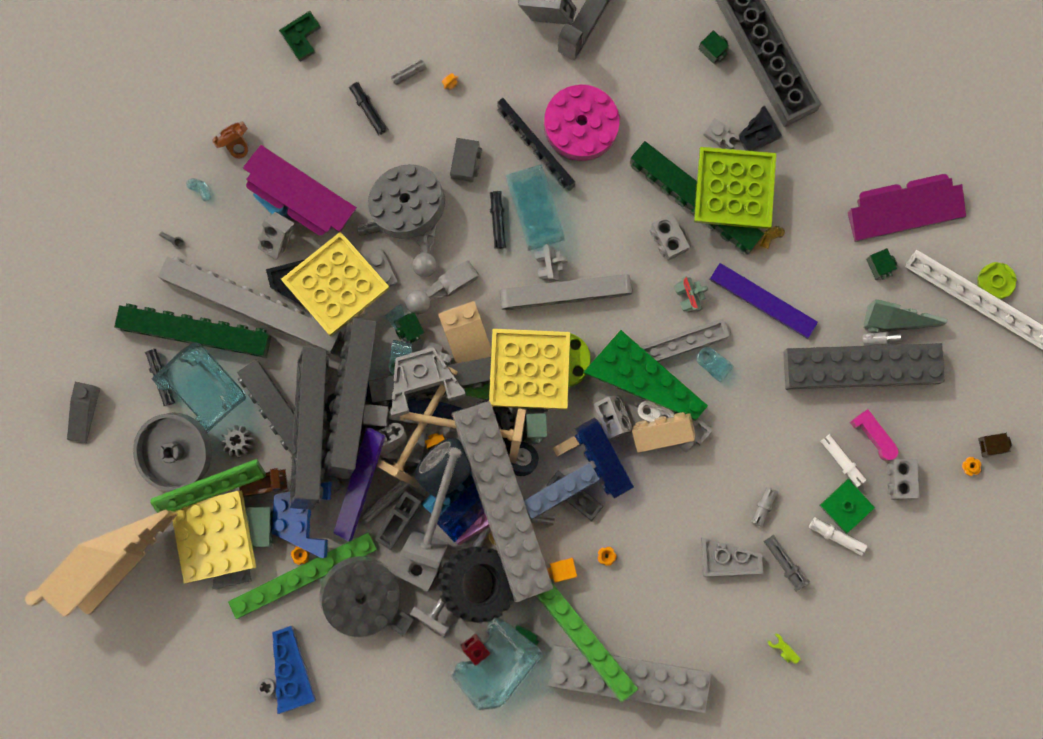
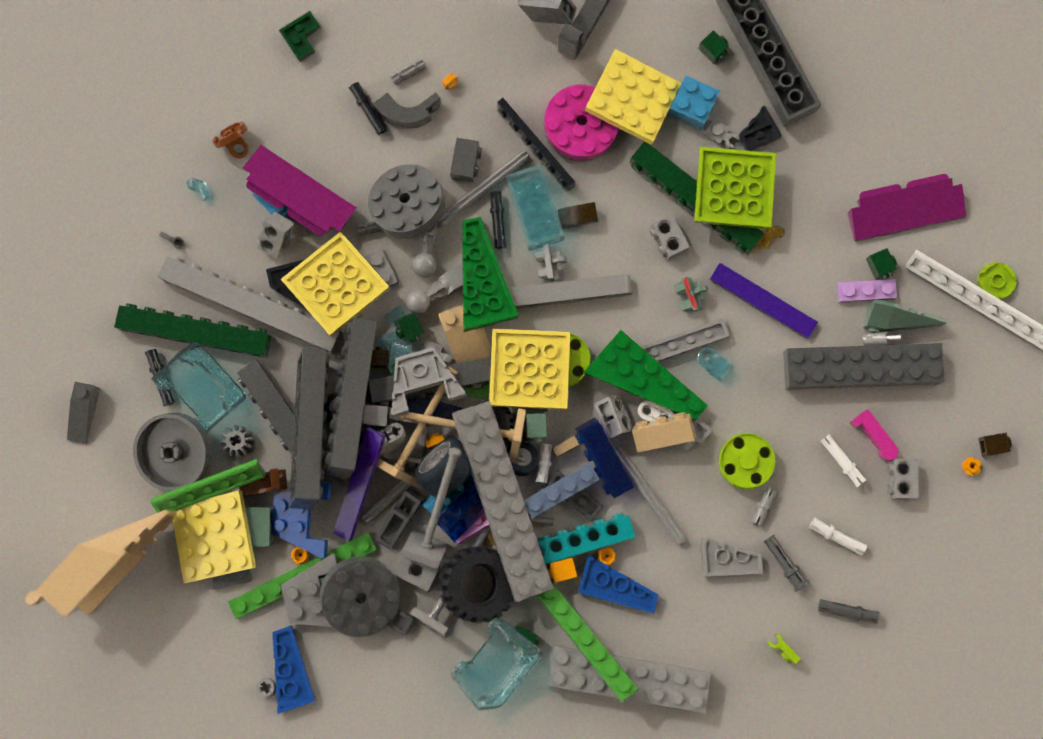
dark red bracket [461,633,490,666] -> none
green plate [819,479,875,534] -> none
none -> light grey wing [281,553,337,627]
none -> dark brown plate [370,347,391,368]
none -> dark grey arch [373,92,442,128]
none -> clear light blue tile [375,332,398,352]
none -> light grey axle [439,151,530,226]
none -> green wing [462,217,519,333]
none -> white pin [535,443,553,483]
none -> teal brick [538,513,635,564]
none -> dark brown slope [557,202,598,229]
none -> blue wing [578,555,659,614]
none -> light yellow plate [584,49,681,145]
none -> light grey axle [612,446,687,545]
none -> dark azure brick [669,76,720,130]
none -> lime piece [718,433,775,490]
none -> dark grey pin [818,599,879,624]
none -> lavender plate [837,279,897,302]

